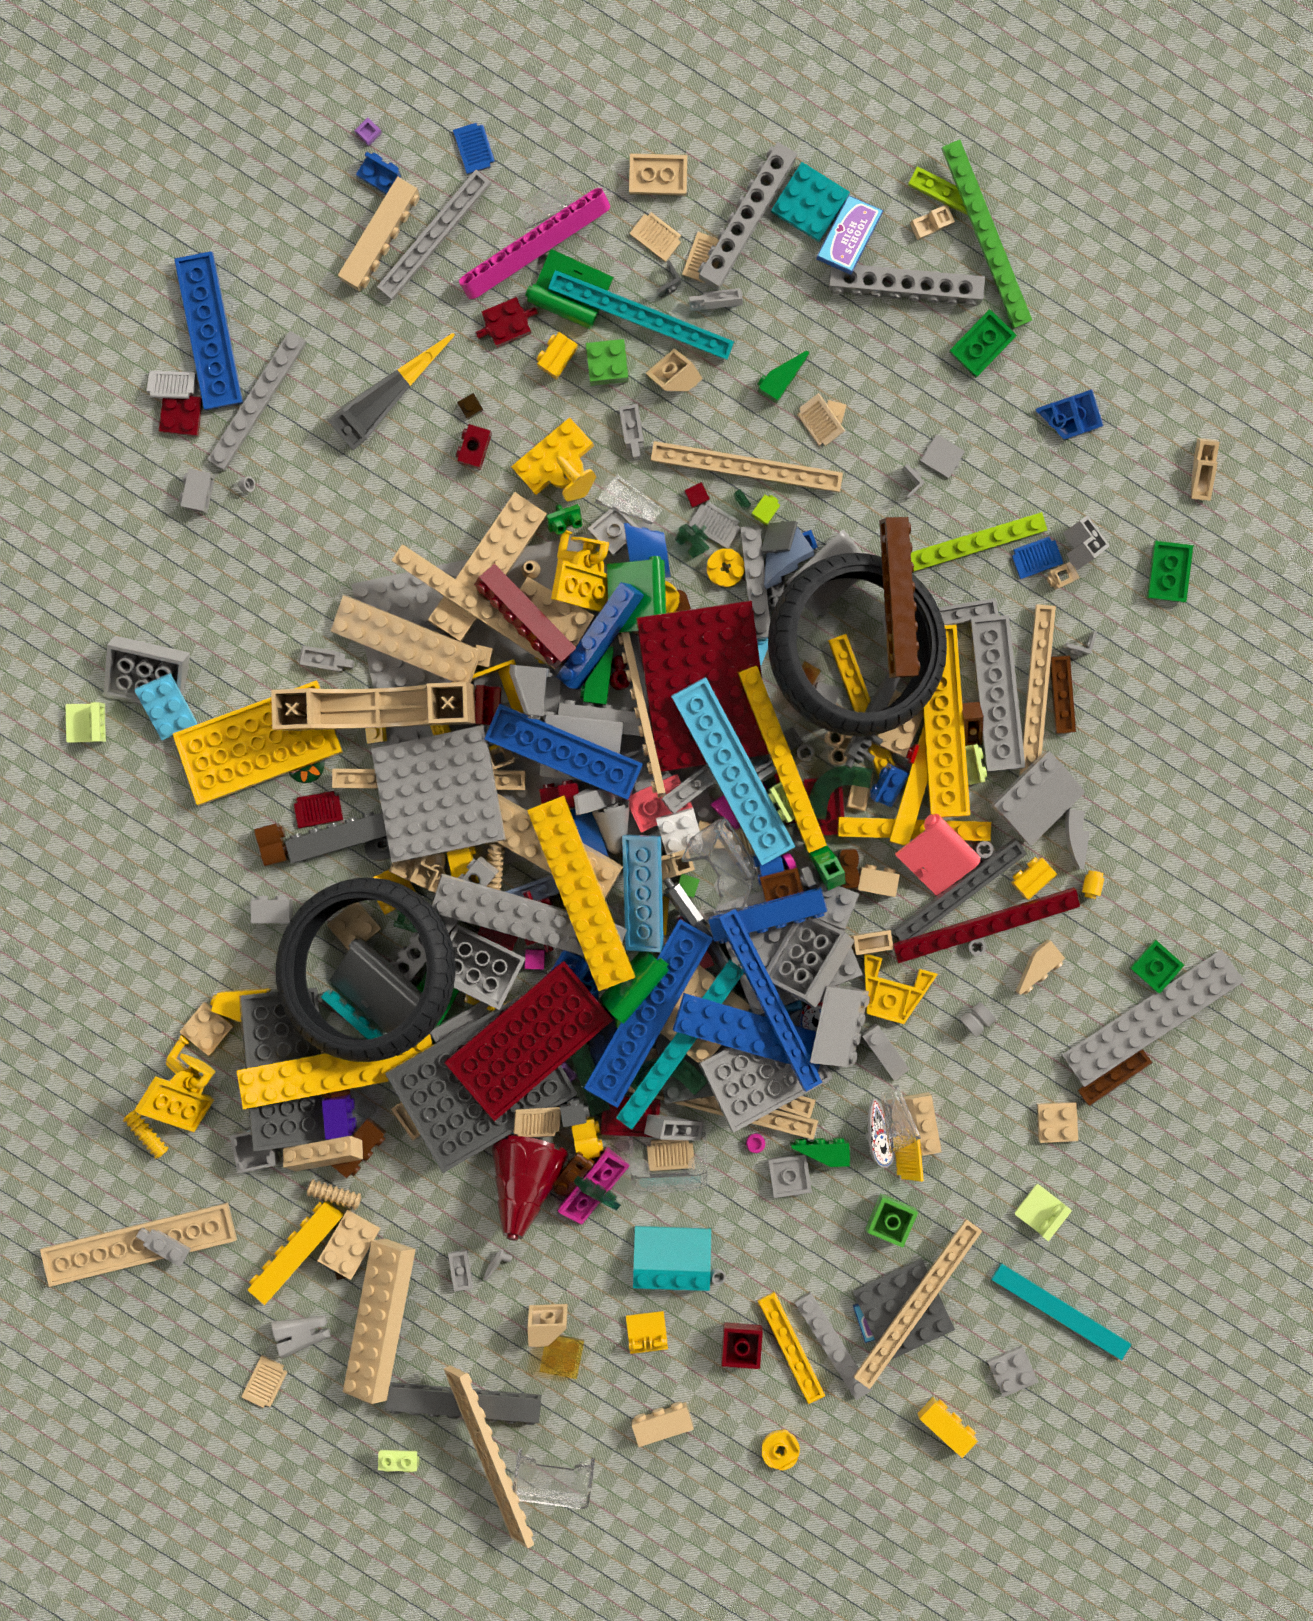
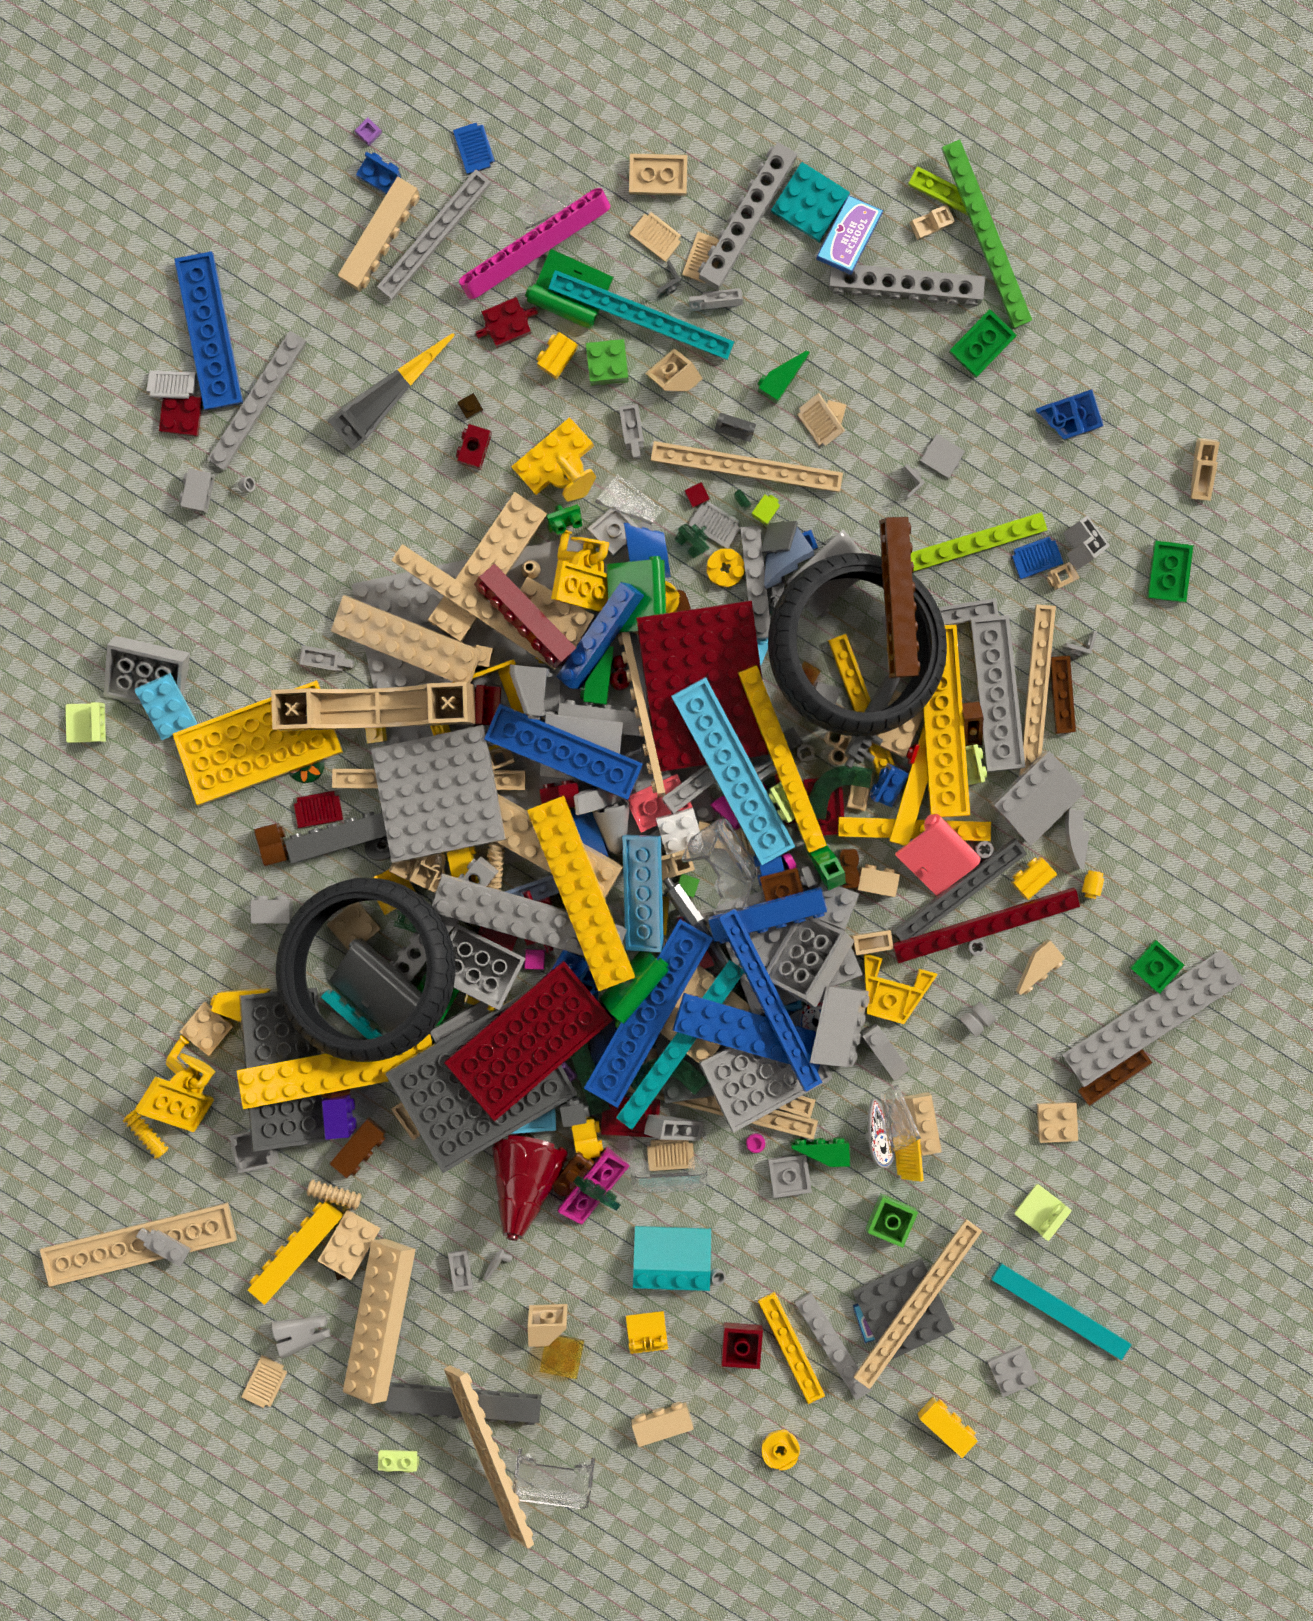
tan brick [283,1136,363,1171] -> none
tan window [514,1107,561,1138] -> none
none -> dark grey hinge [714,413,756,442]

